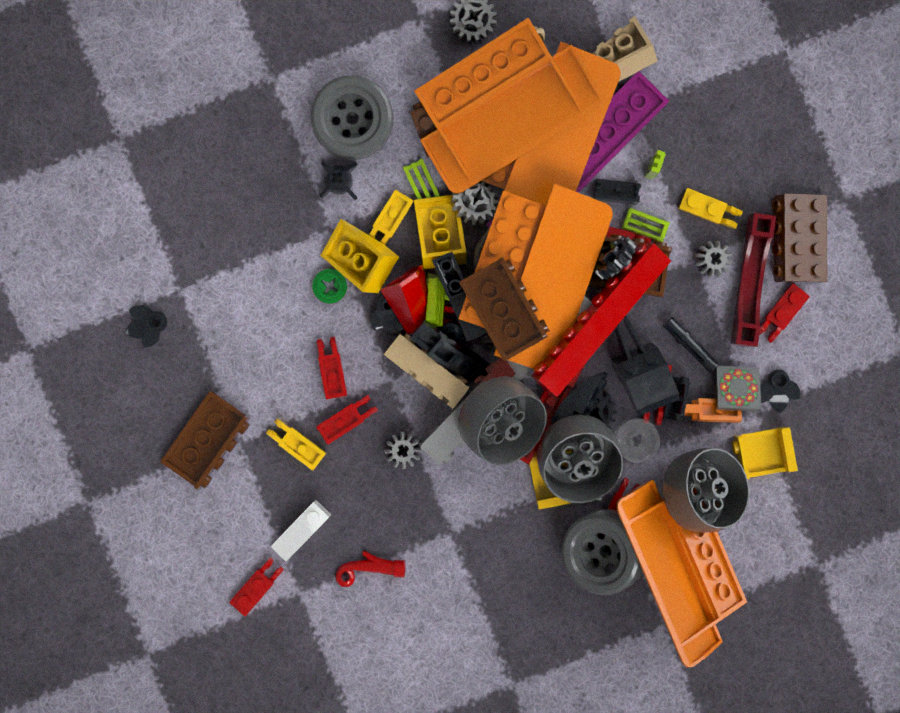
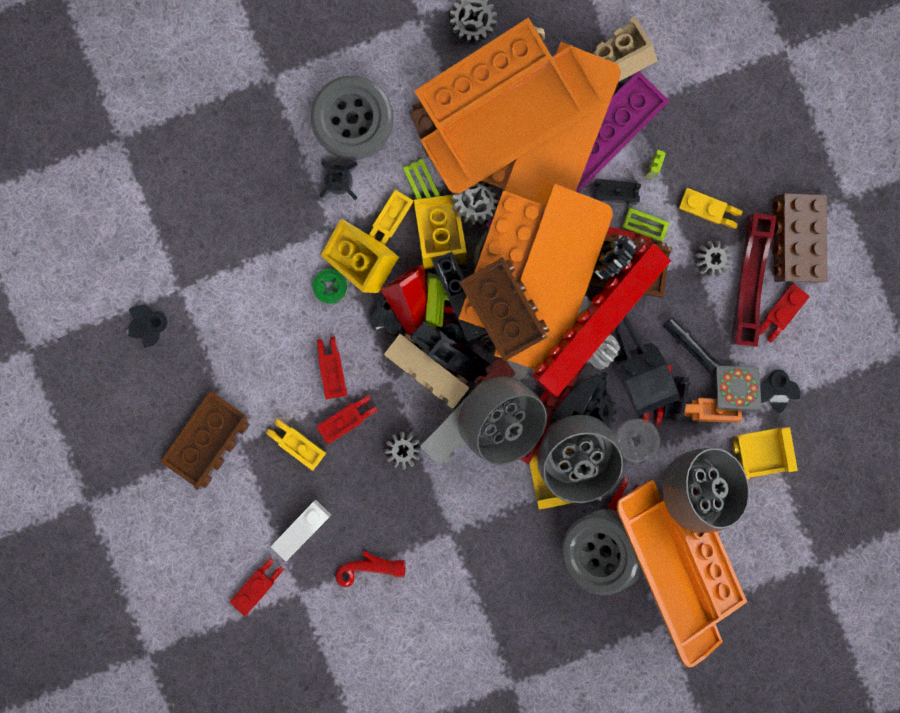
none -> light grey gear [586,334,620,370]

